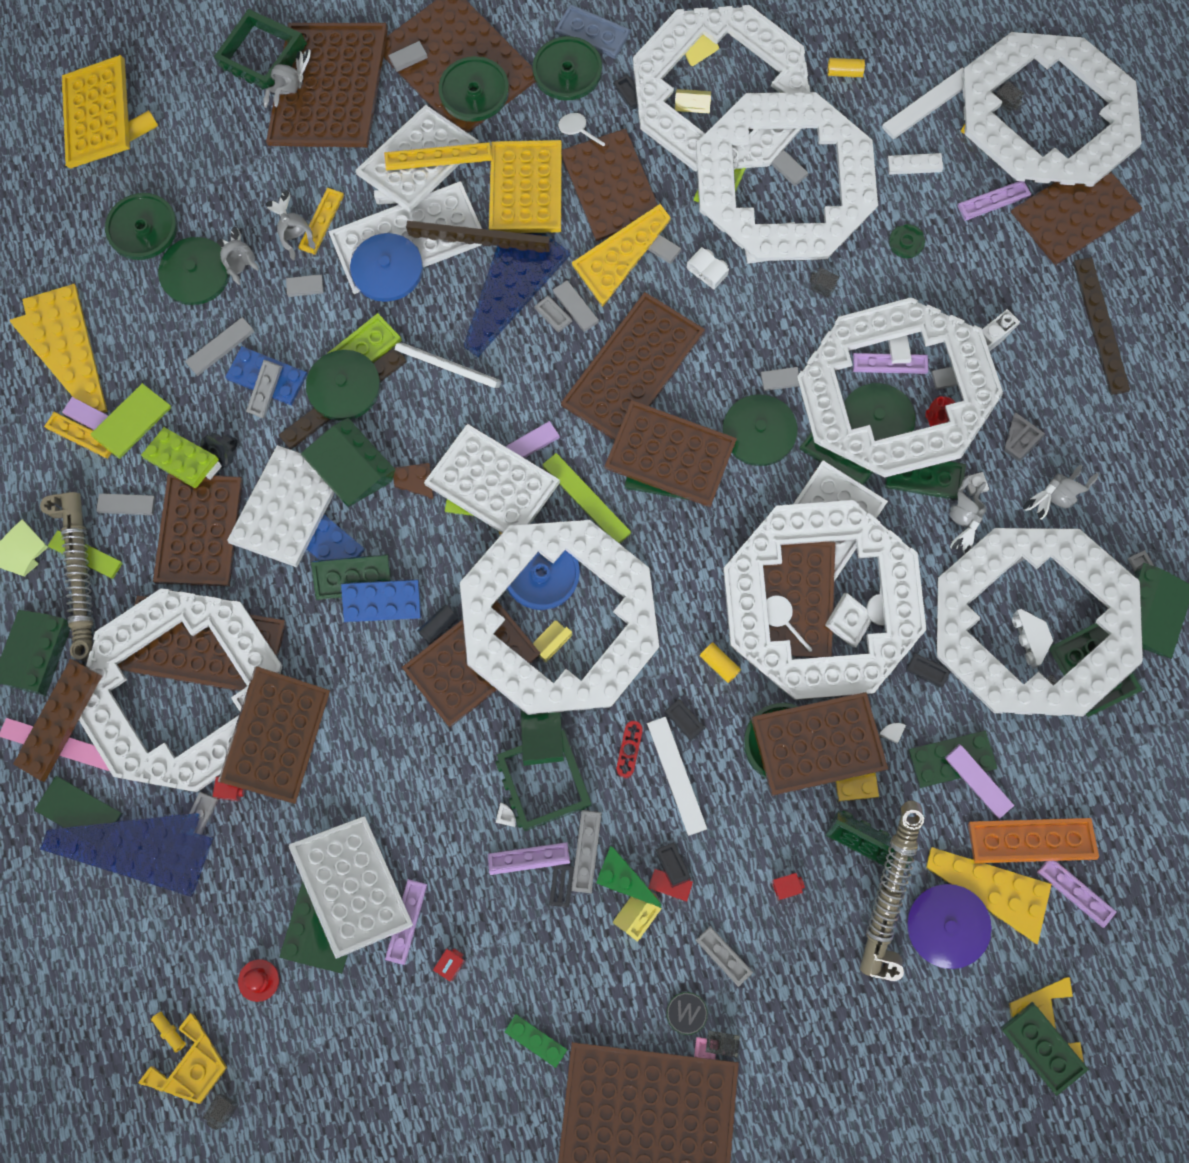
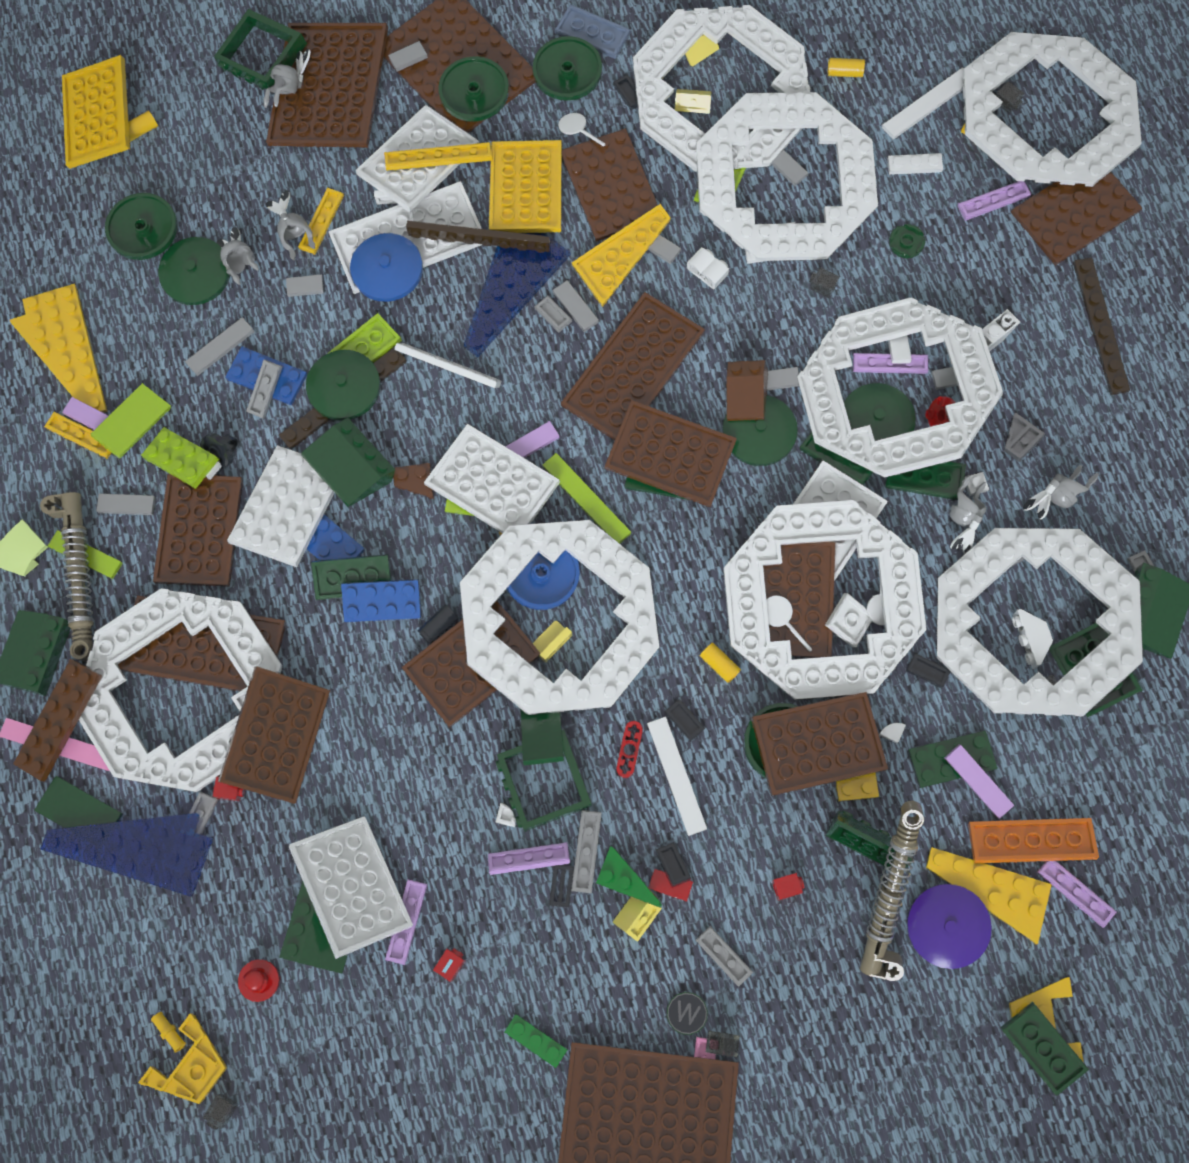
none -> reddish brown slope [727,360,768,421]

